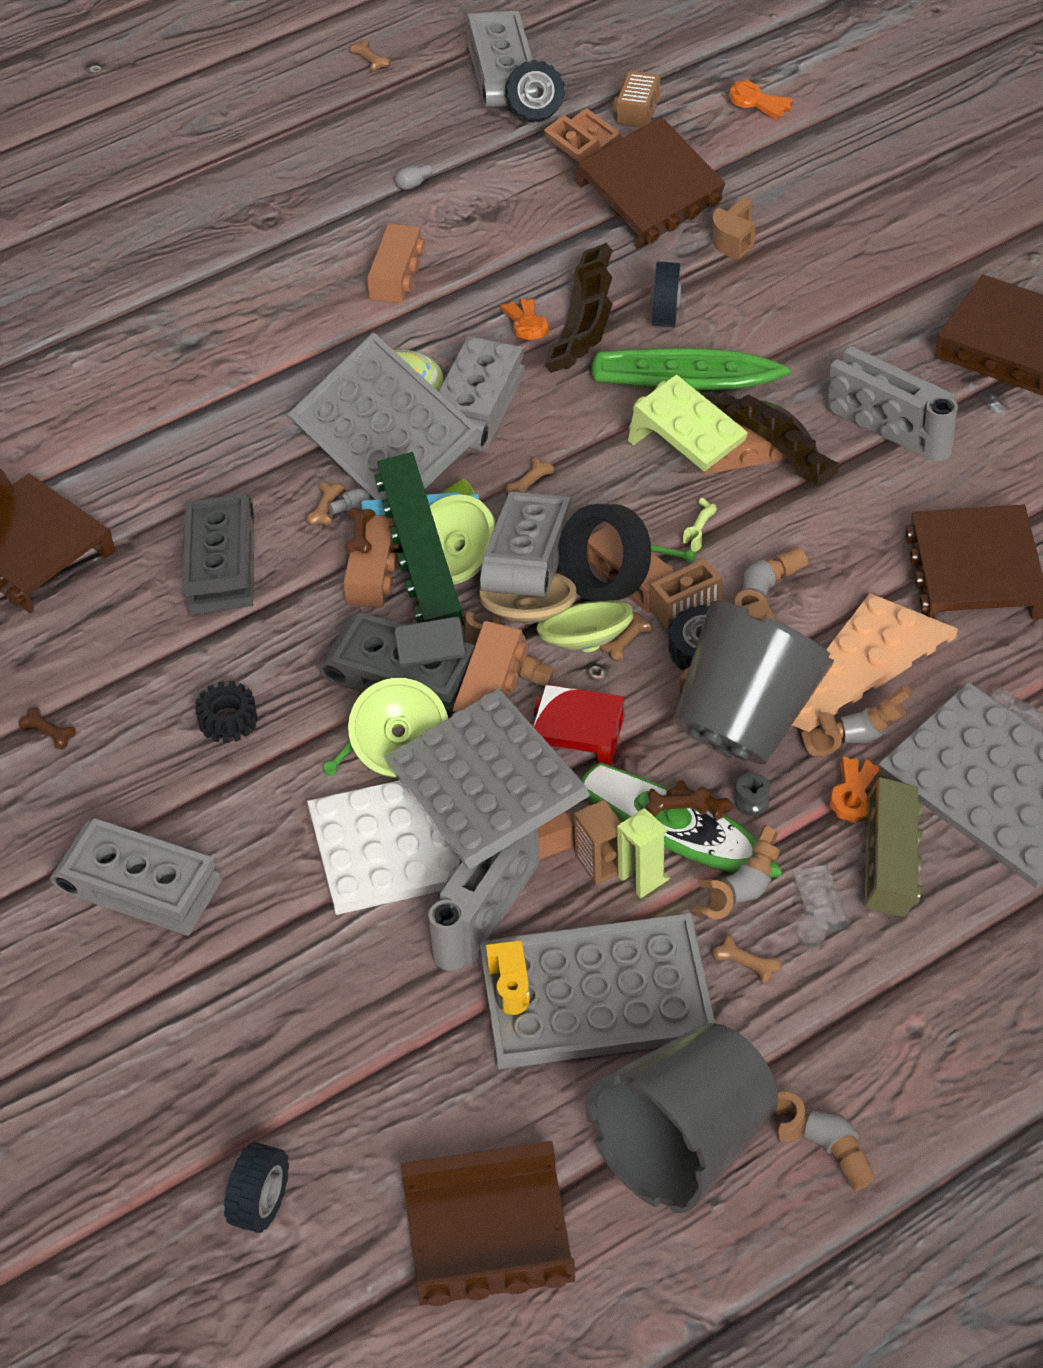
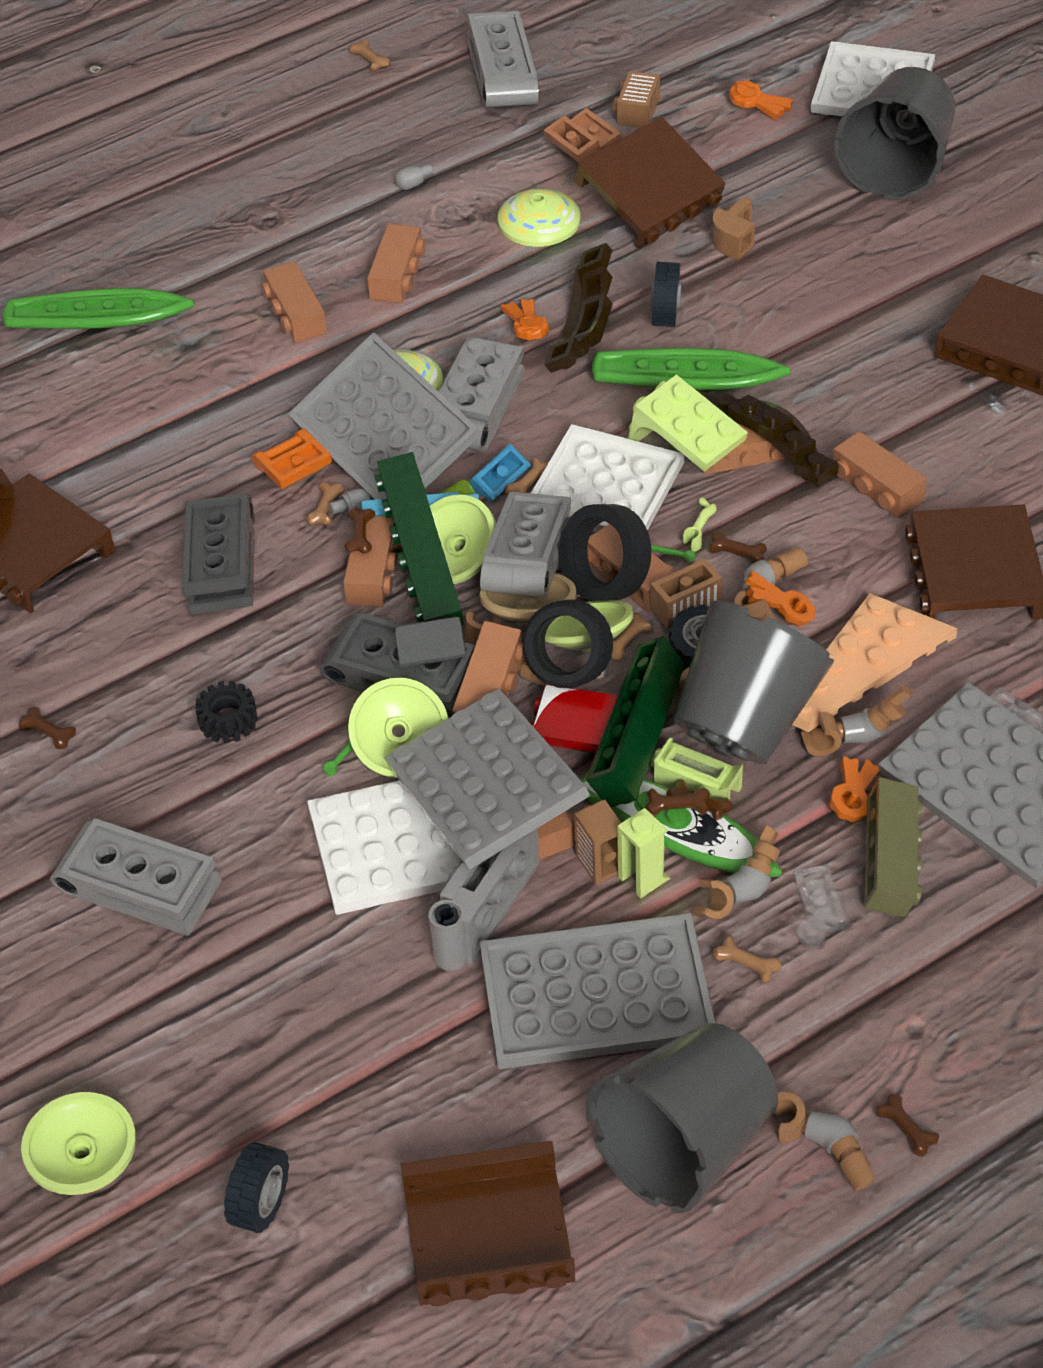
yellow leg [486,940,530,1015] -> none
black wheel [504,60,565,122] -> none
dark grey wheel [735,772,770,816] -> none
light grey hinge [827,346,958,461] -> none
none -> bright green piece [3,288,195,329]
none -> yellowish green dish [21,1092,136,1195]
none -> orange plate [252,428,332,490]
none -> nougat brick [261,261,327,343]
none -> dark azure slope [466,443,531,502]
none -> yellowish green dish [498,188,581,247]
none -> black tyre [522,600,613,688]
none -> white plate [531,424,684,532]
none -> dark green brick [586,636,685,807]
none -> yellowish green window [651,738,743,800]
none -> reddish brown piece [709,532,767,563]
none -> orange piece [745,570,815,627]
none -> white plate [811,41,935,116]
none -> nougat brick [833,431,927,518]
none -> dark grey cone [834,67,955,200]
none -> reddish brown piece [876,1094,939,1156]

